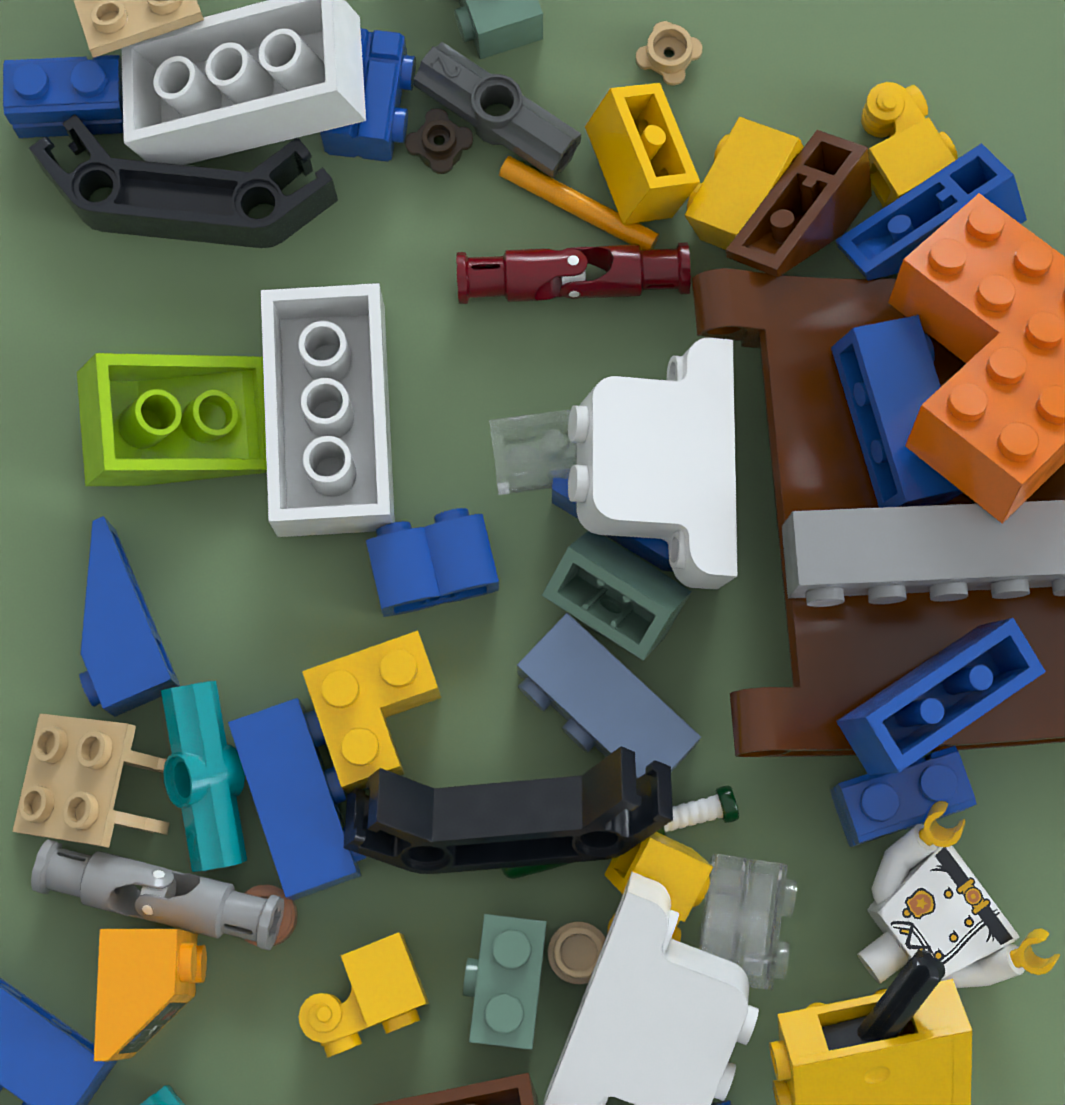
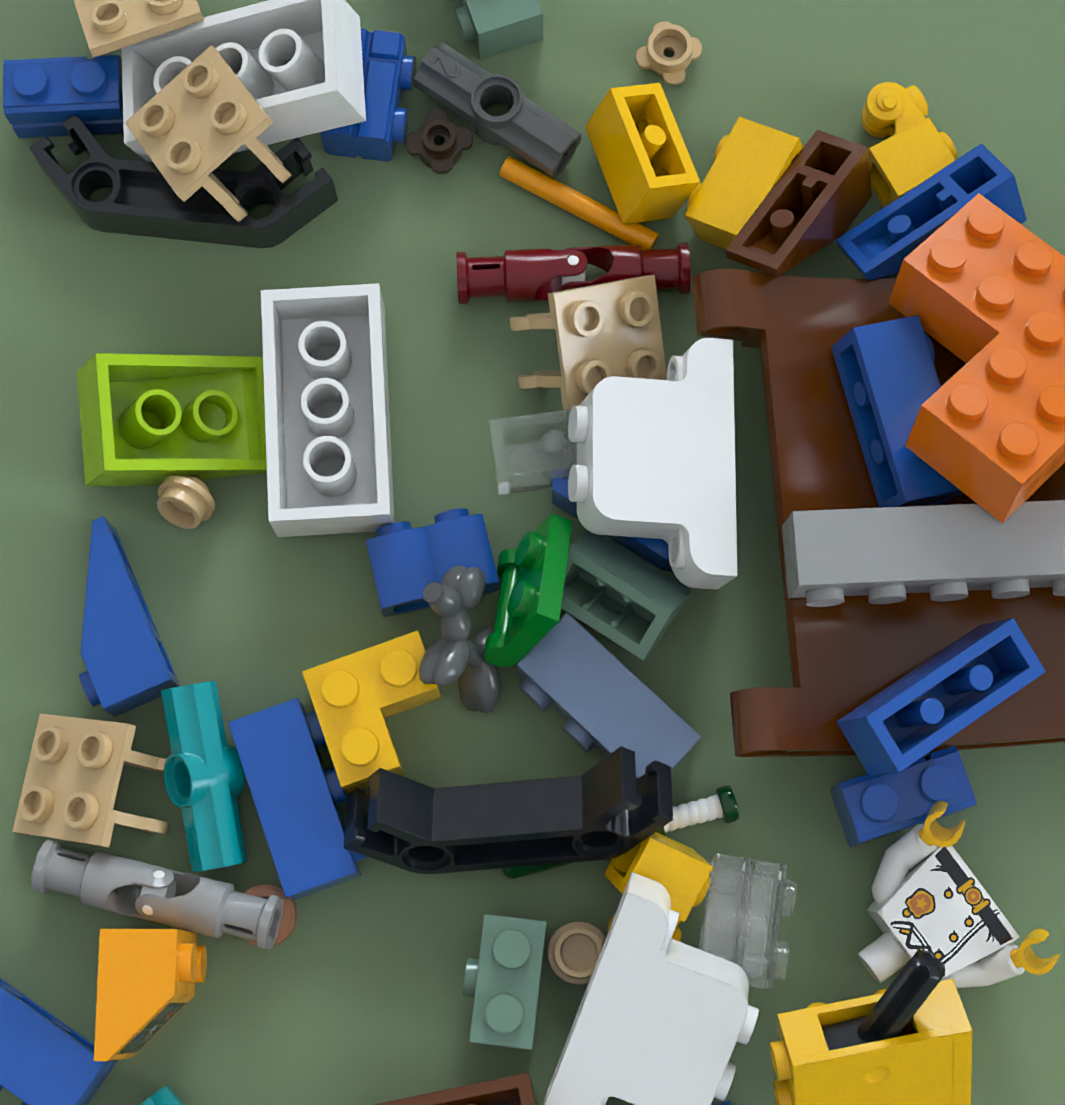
yellow brick [298,932,429,1058] -> none
none -> tan plate [125,45,292,222]
none -> tan plate [156,475,215,529]
none -> dark grey piece [418,566,501,714]
none -> green plate [483,513,573,667]
none -> tan plate [509,275,667,412]

